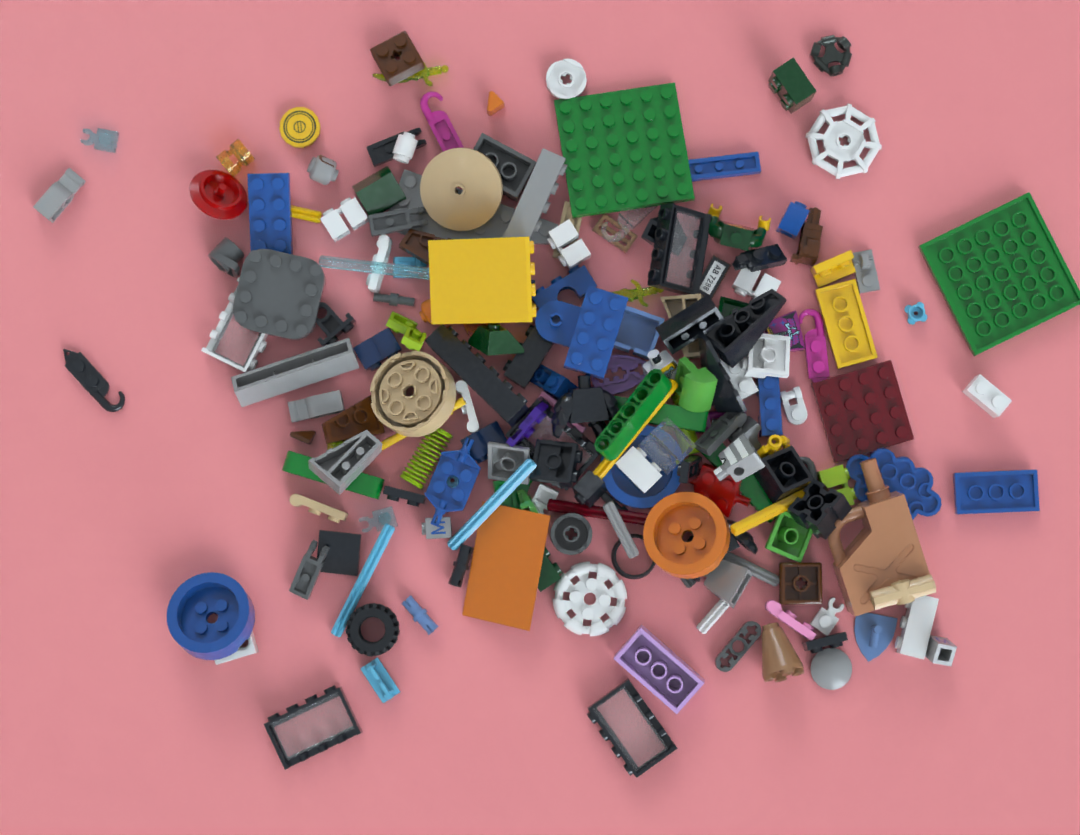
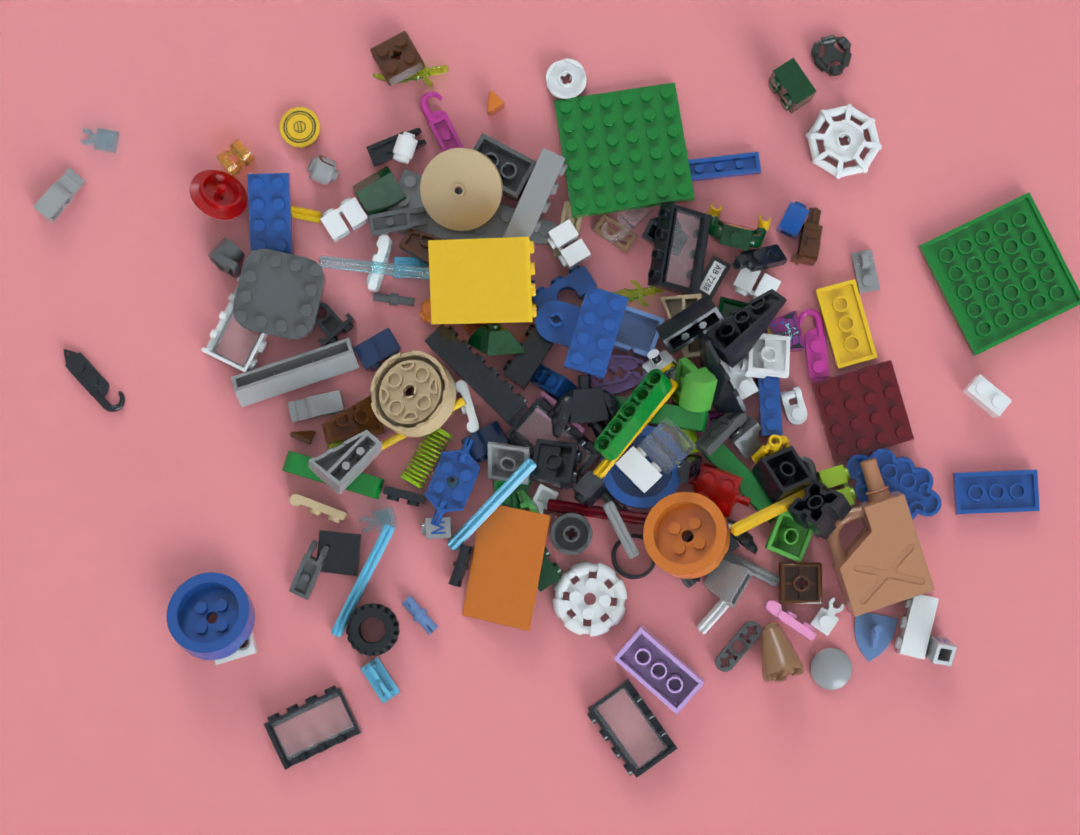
lime plate [386,311,427,351] -> none
dark purple wing [506,401,549,447] -> none
light grey torso [713,433,765,482] -> none
black plate [802,632,848,654] -> none
yellow bracket [810,250,856,288] -> none
tan piece [869,574,936,610] -> none
medium azure plate [904,302,927,325] -> none

